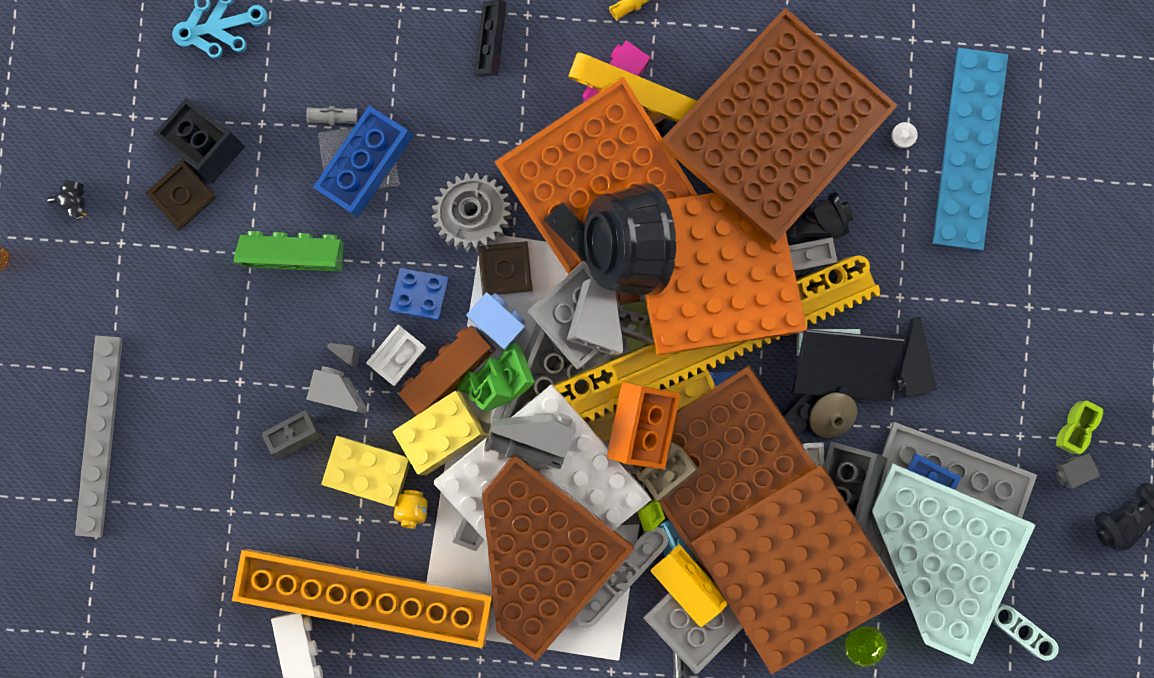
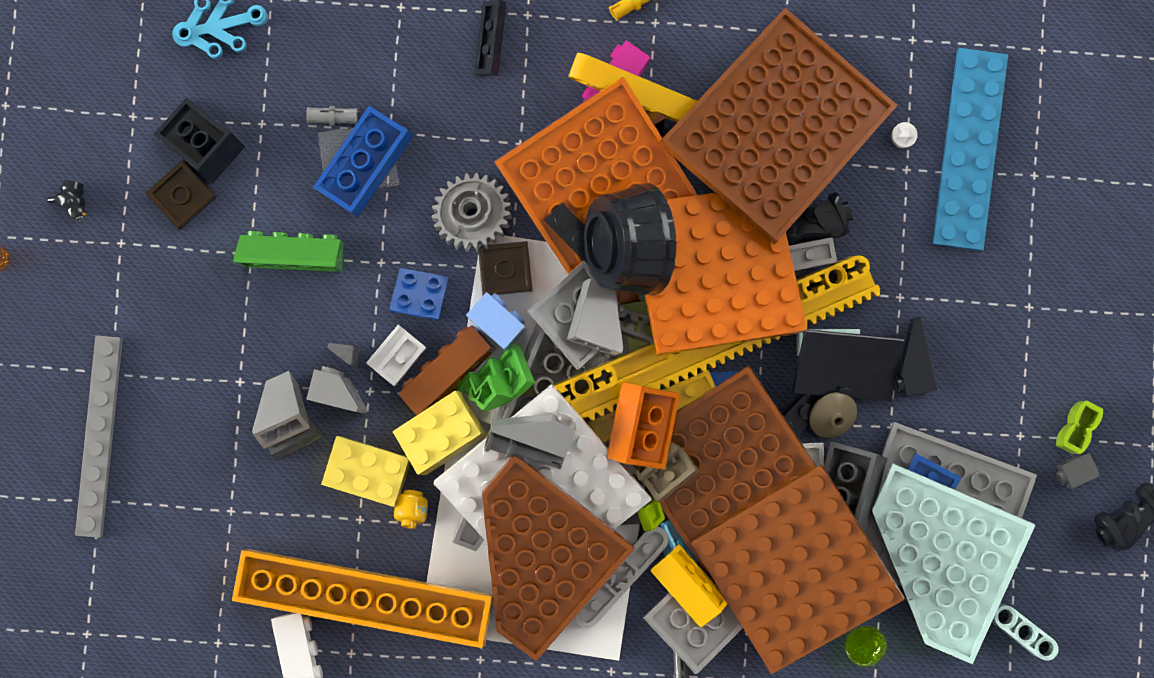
none -> light grey slope [252,371,310,449]

